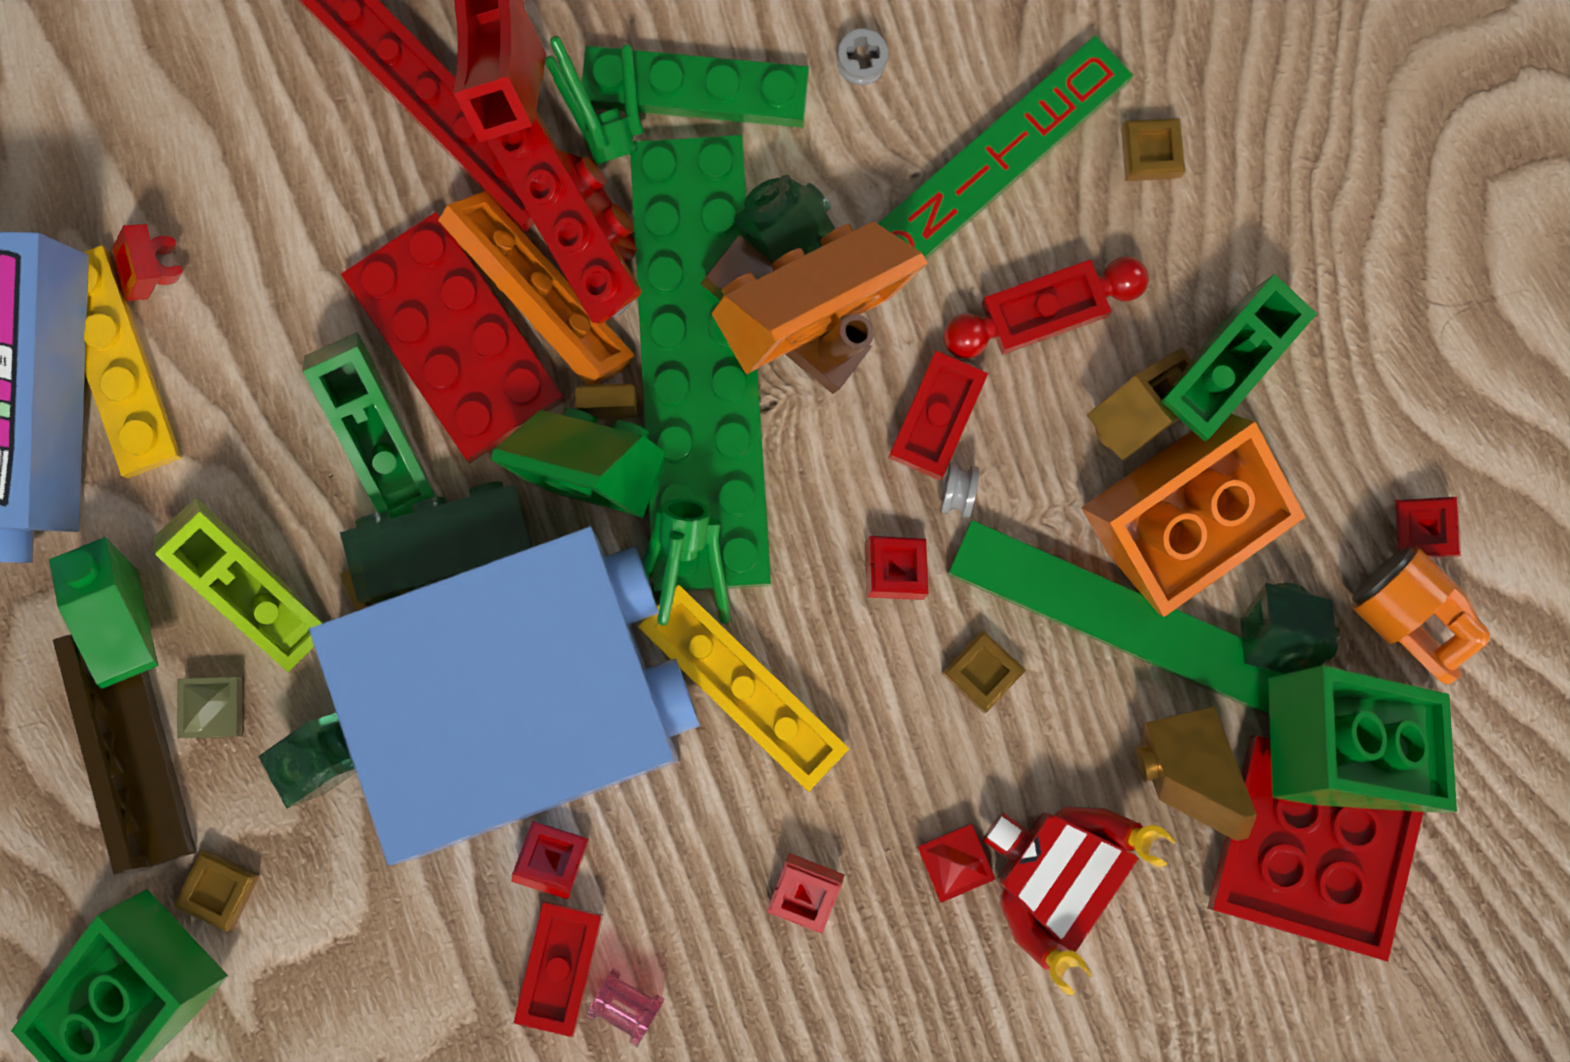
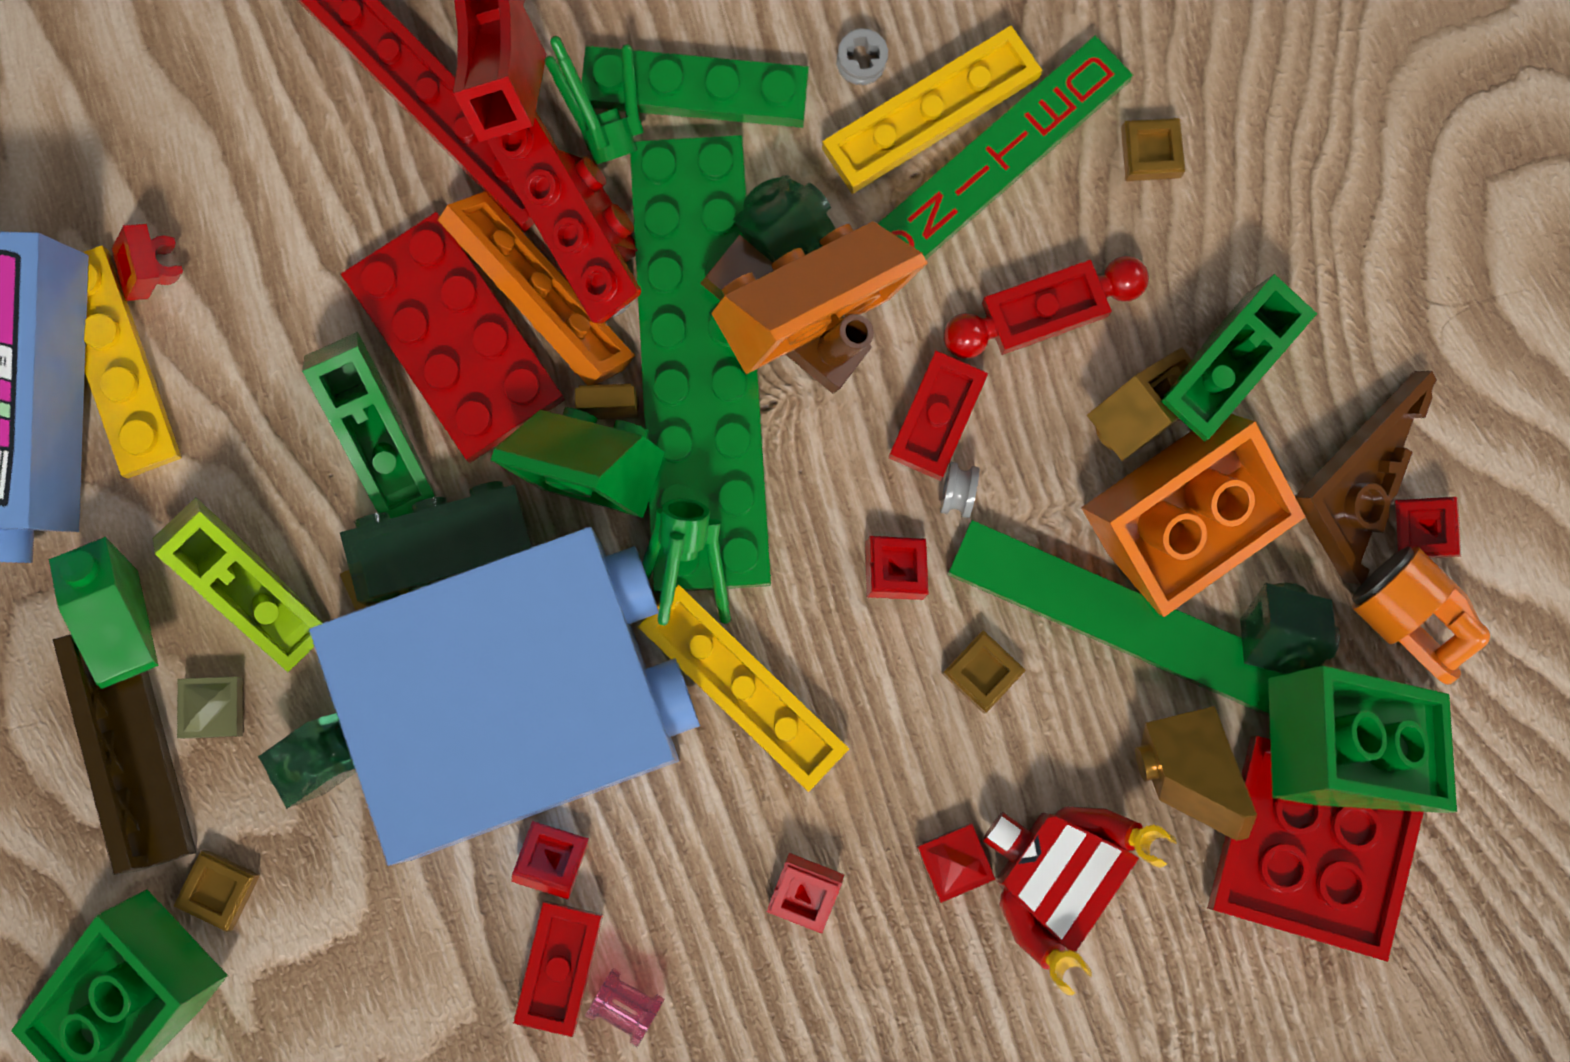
none -> yellow plate [822,25,1042,194]
none -> reddish brown wing [1295,371,1437,585]

